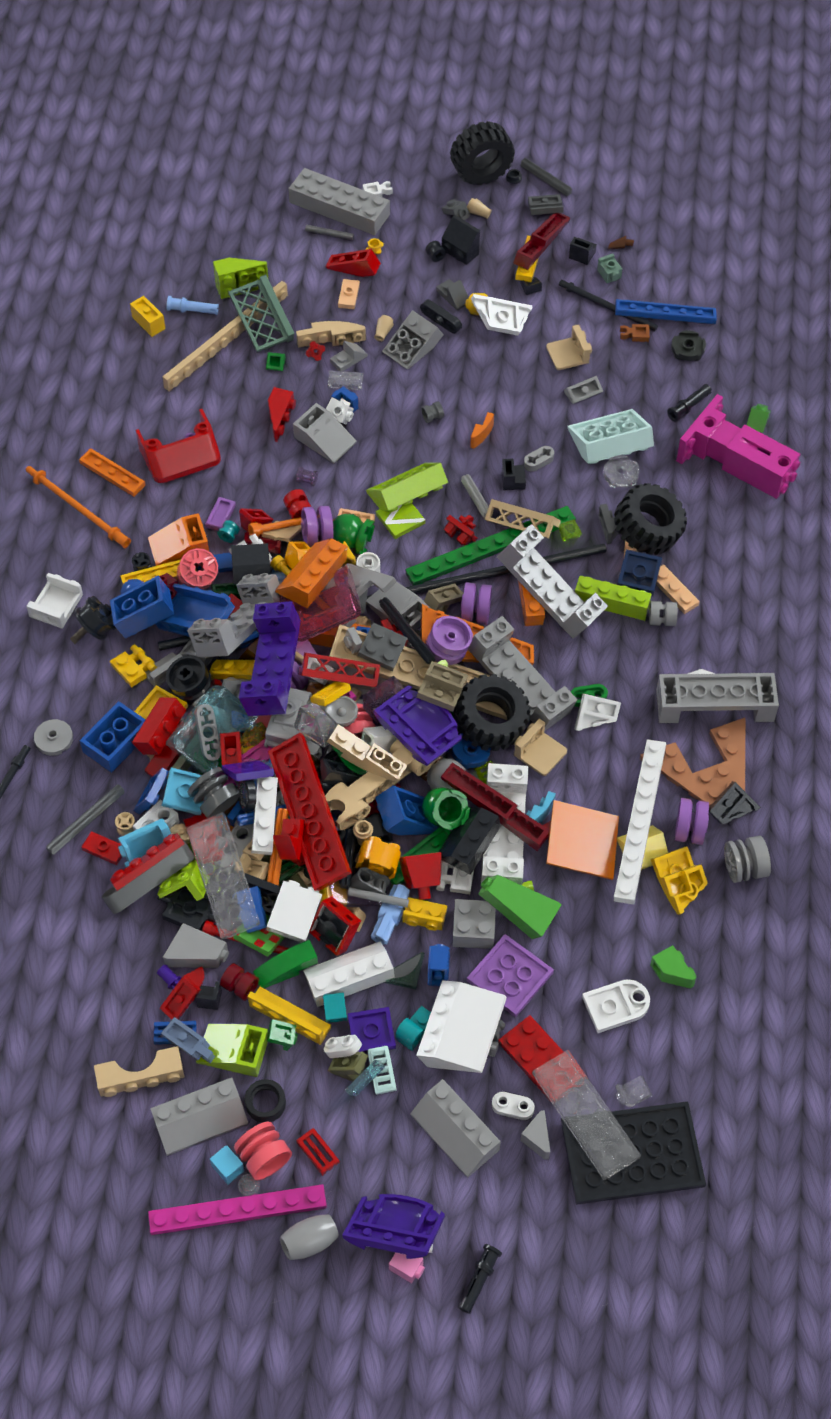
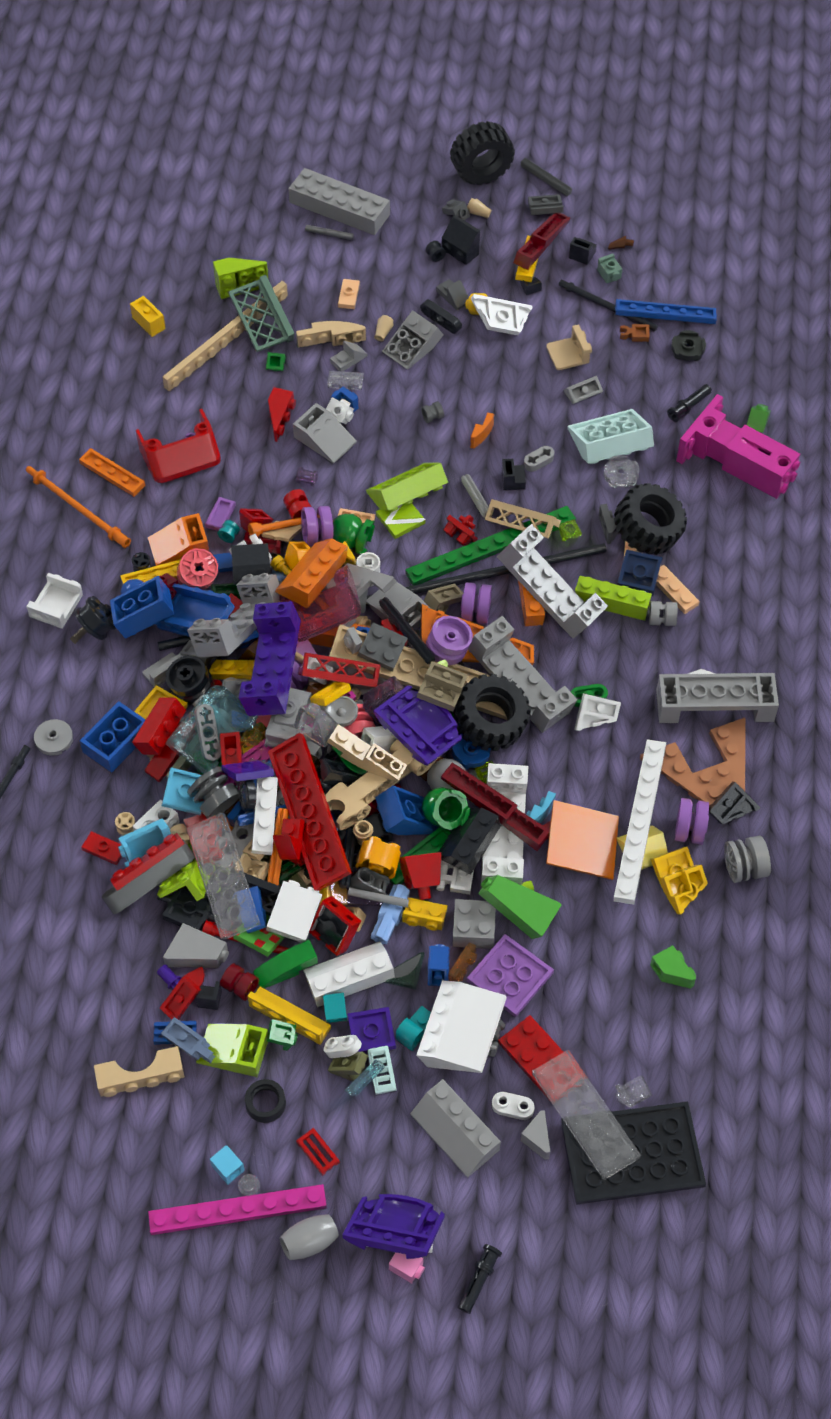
dark grey axle [46,784,125,855] -> none
yellow plate [110,644,157,688] -> none
blue plate [133,767,169,815] -> none
light grey slope [150,1077,248,1156] -> none
light blue pin [166,296,219,315] -> none
coral wheel [234,1121,292,1180] -> none
red plate [306,341,325,361] -> none
red slope [325,249,381,277] -> none
white plate [363,181,393,197] -> none
yellow plate [366,238,384,254] -> none
black plate [506,169,522,184] -> none
tan bracket [514,719,567,776] -> none
white plate [582,980,650,1033] -> none
none -> clear orange plate [448,942,477,982]

